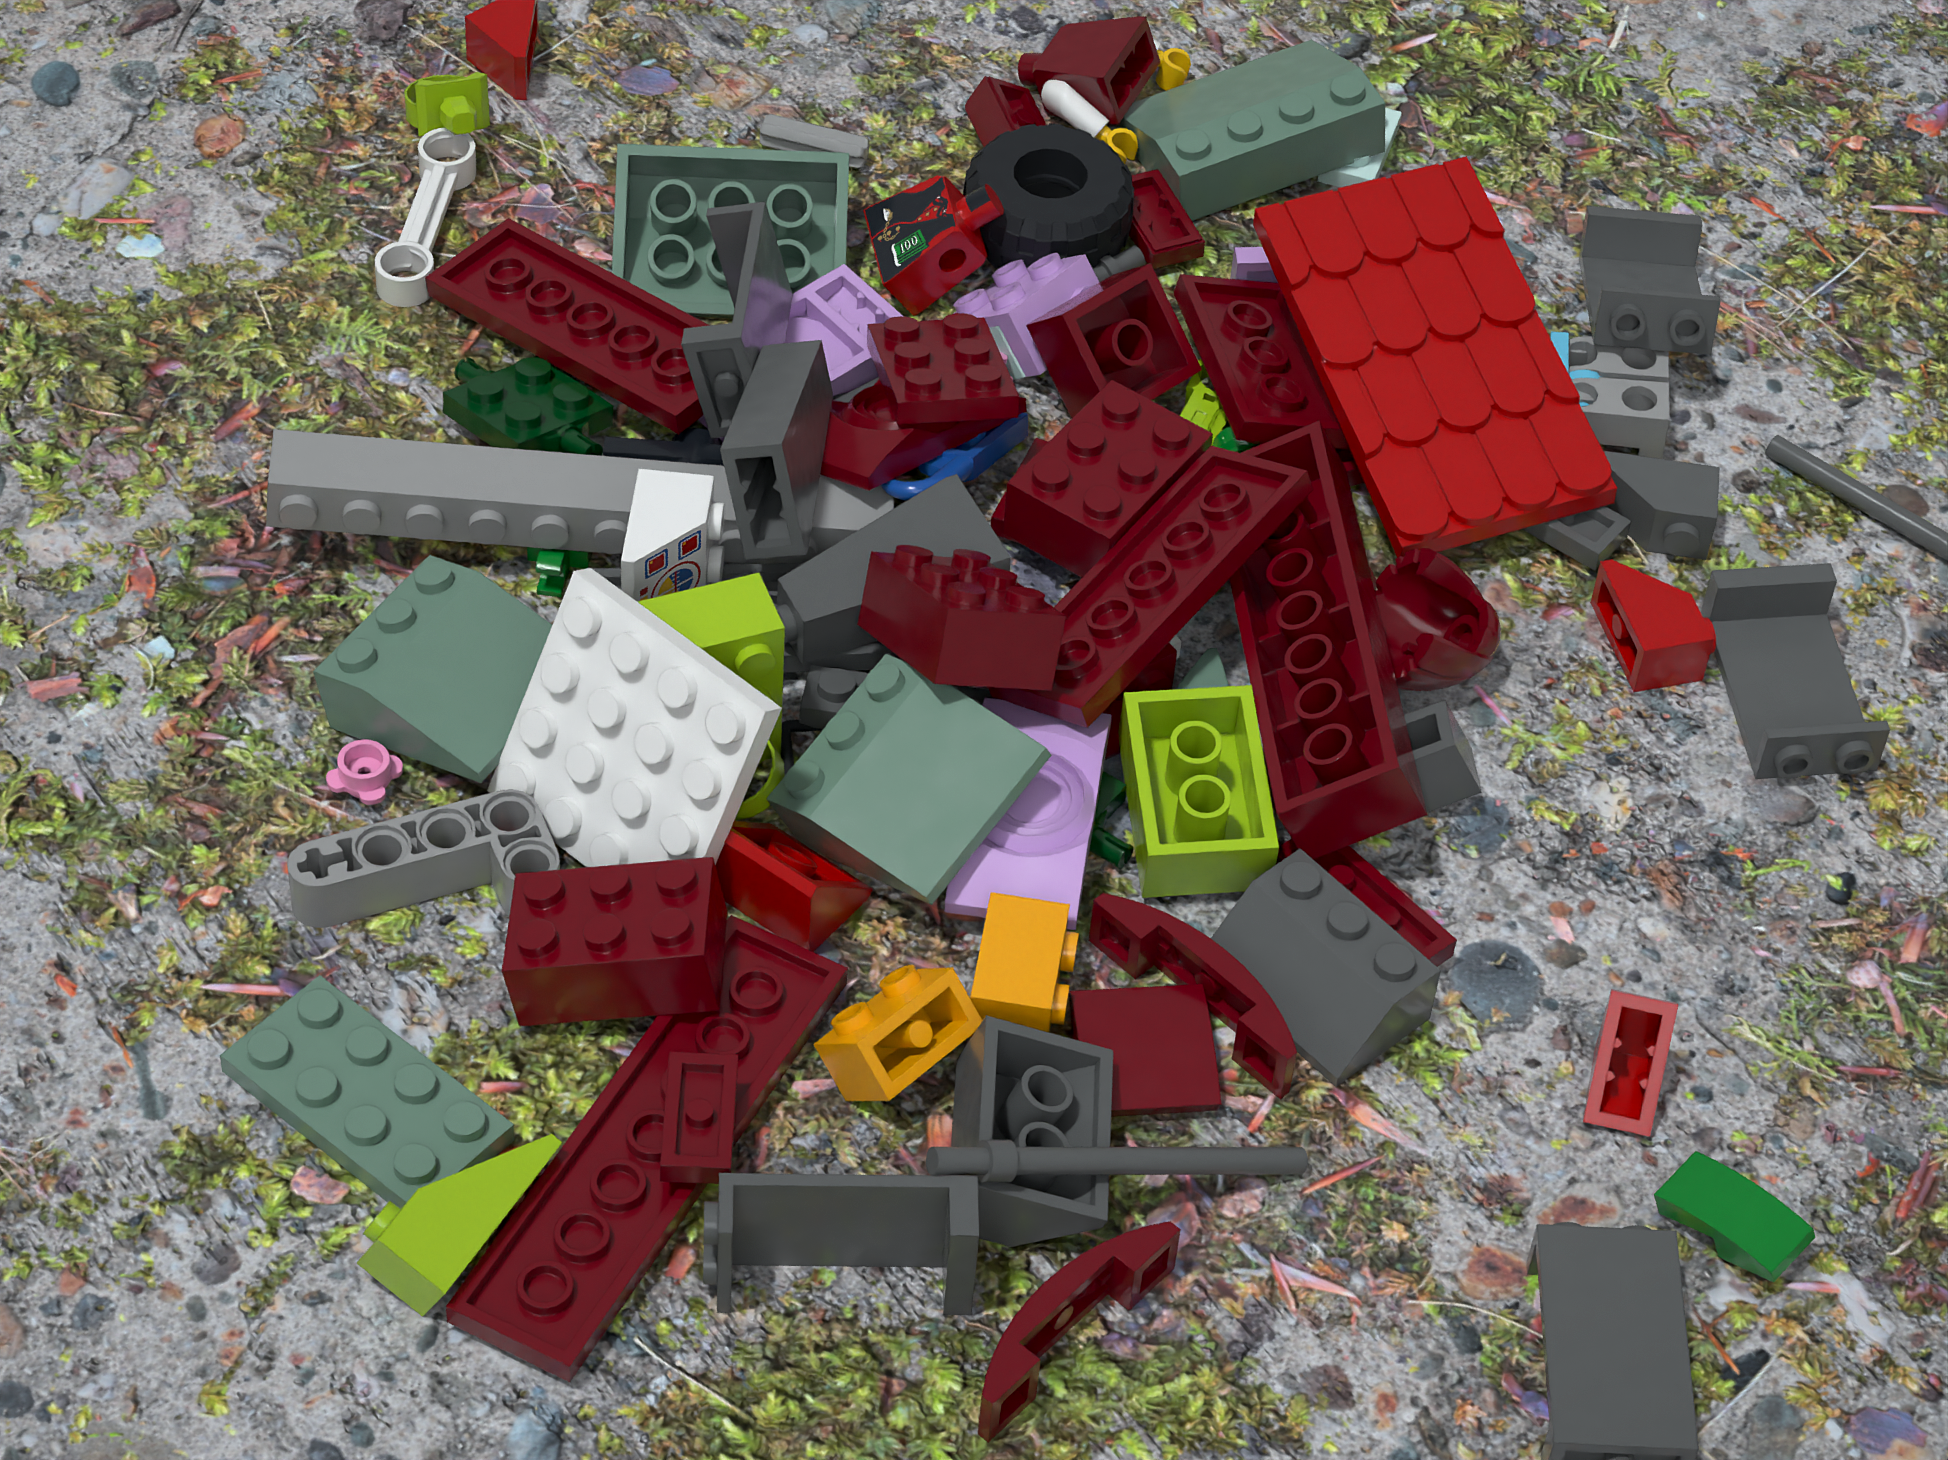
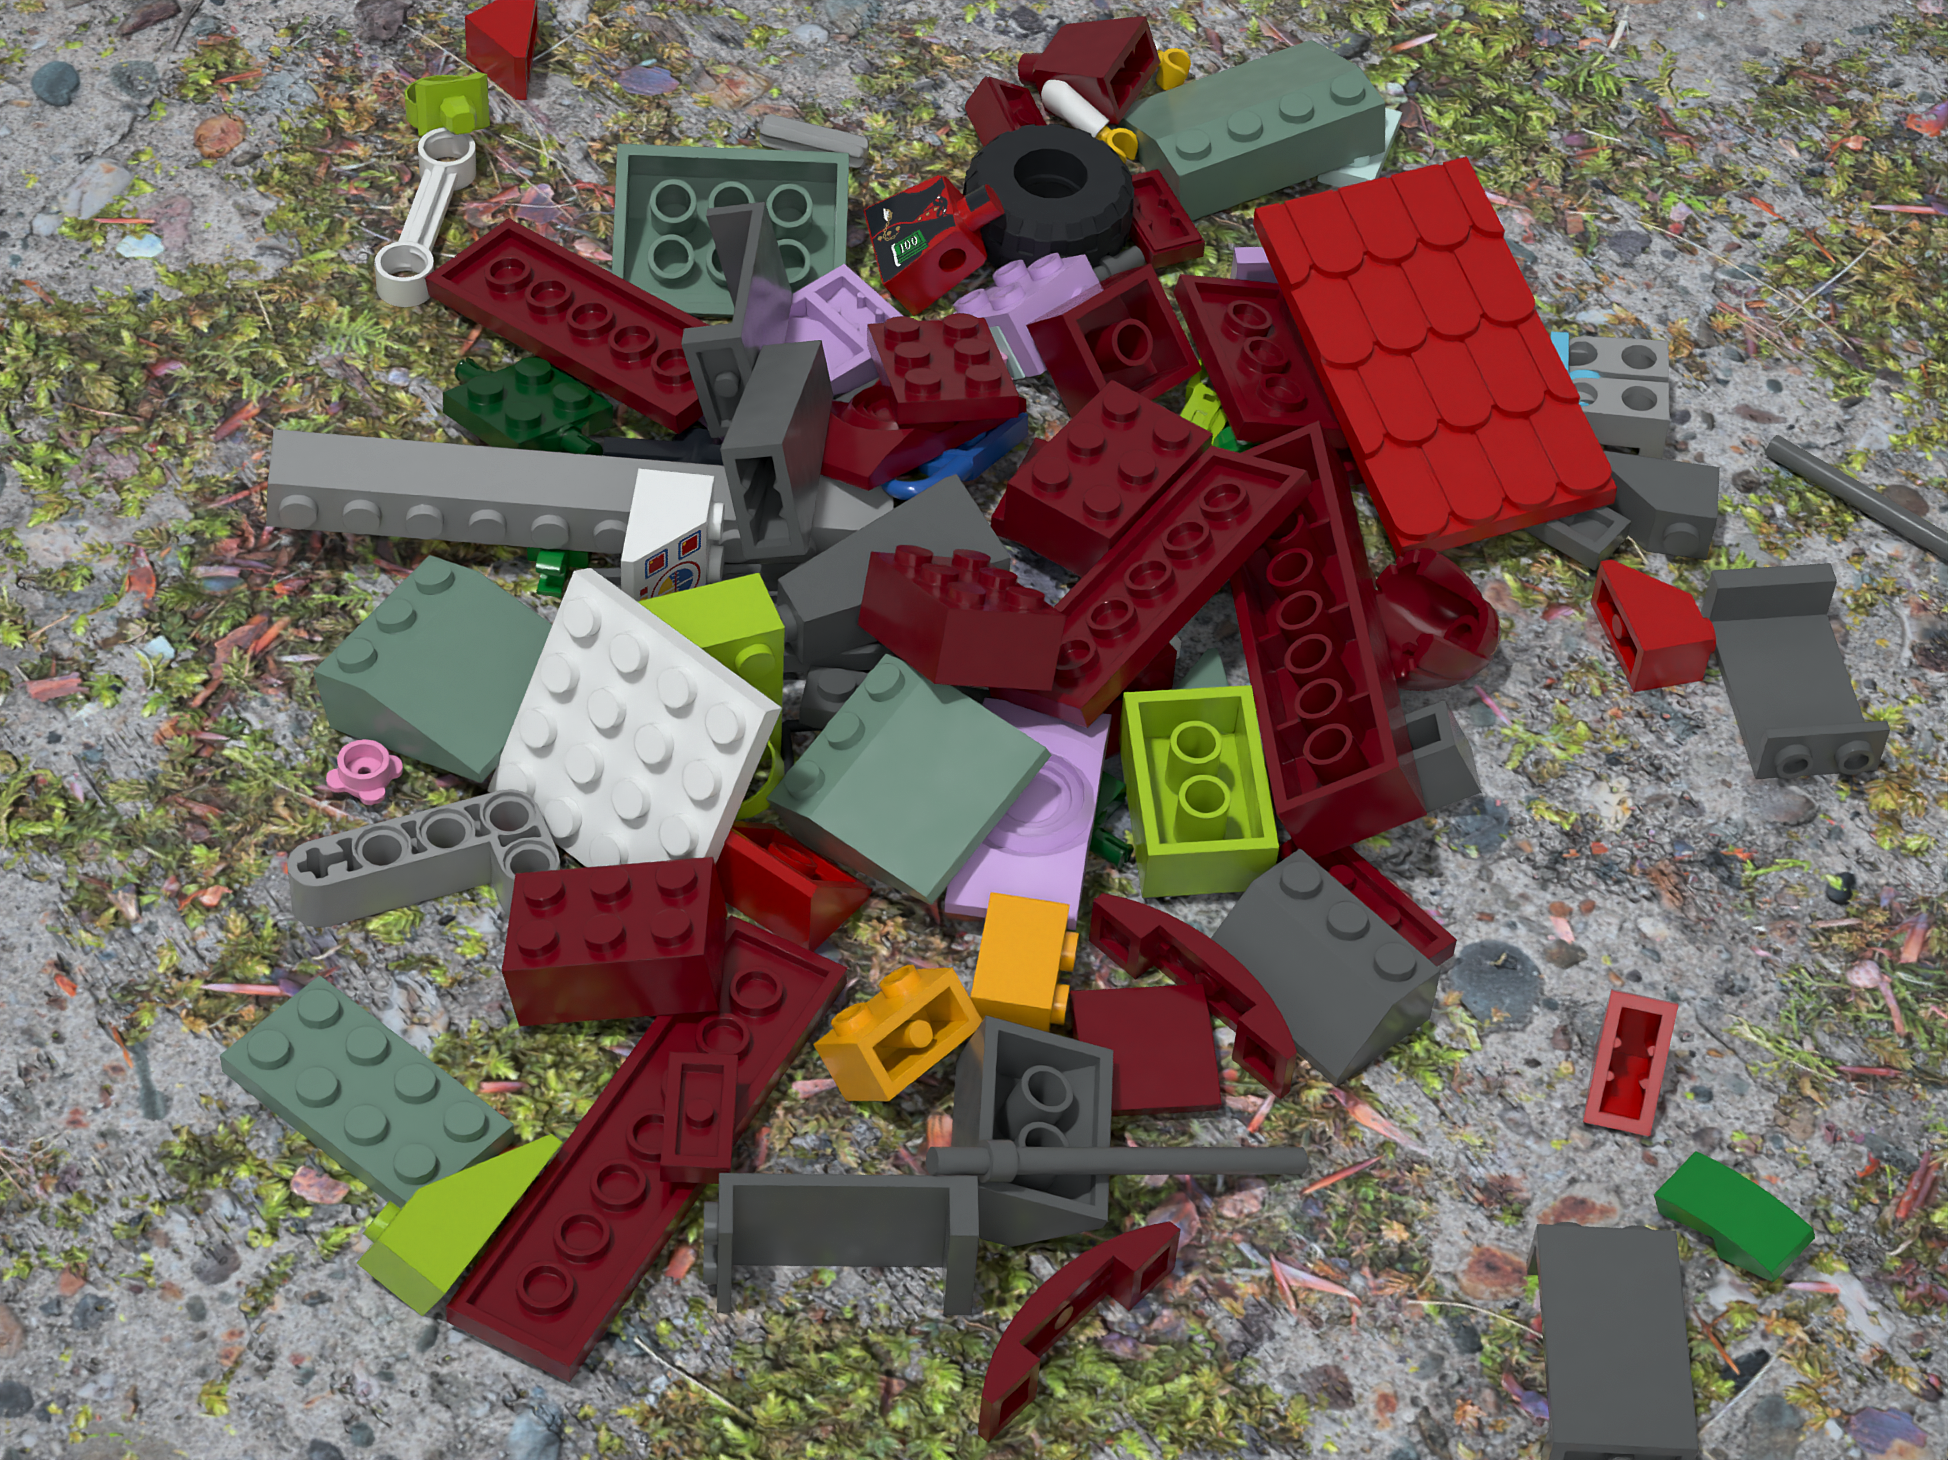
dark grey panel [1579,206,1721,355] -> none

